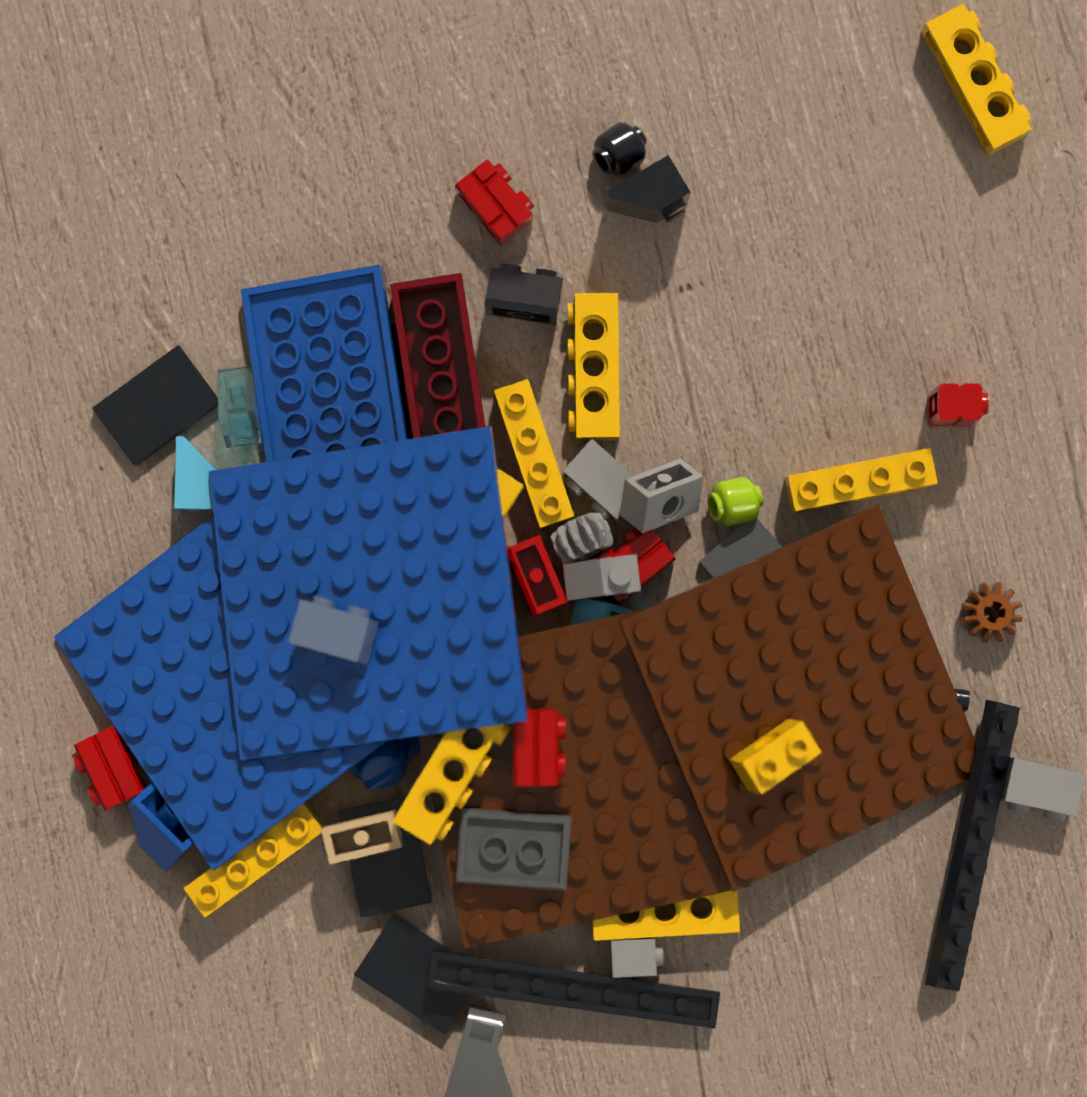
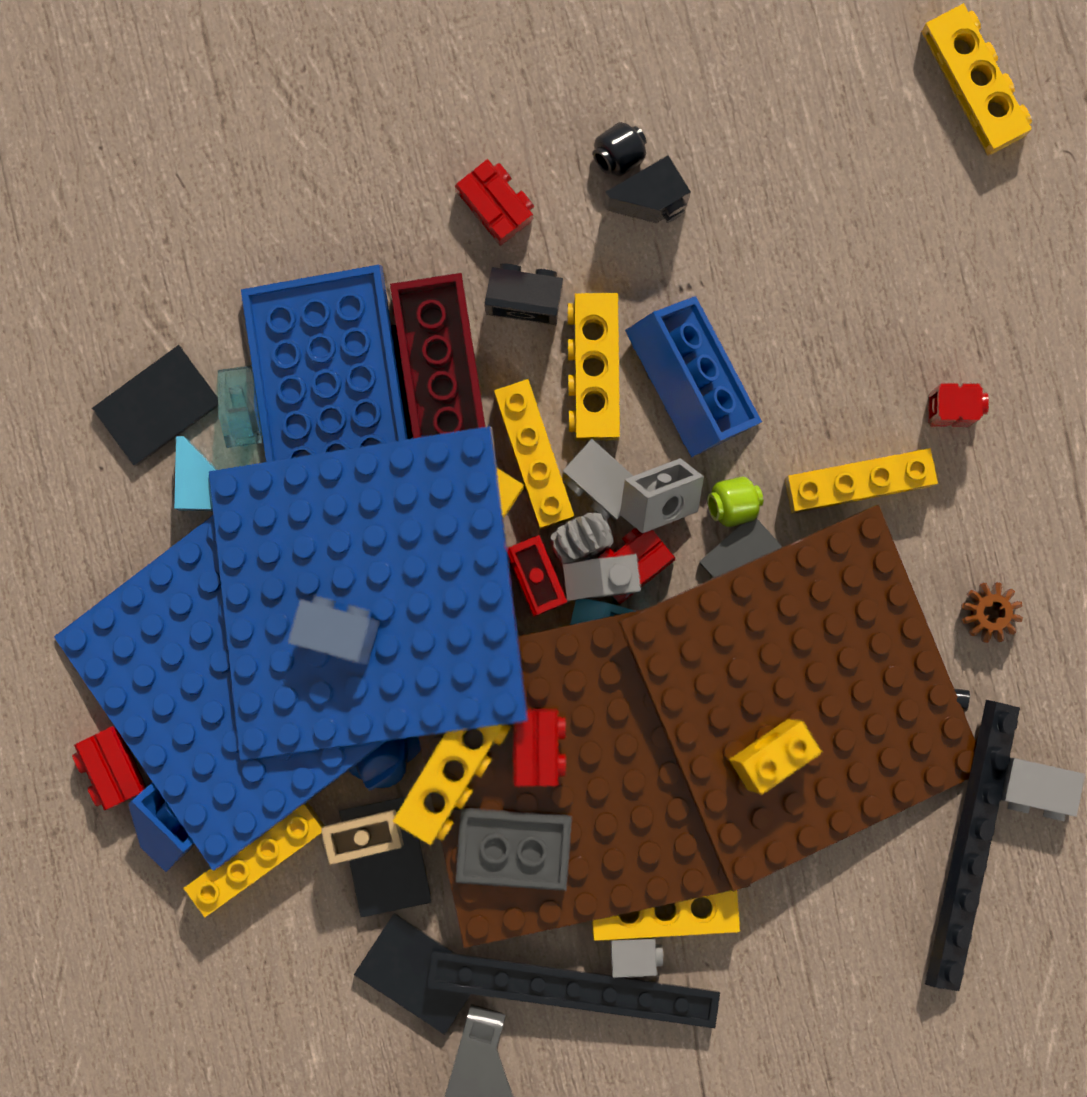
none -> blue slope [625,296,762,458]

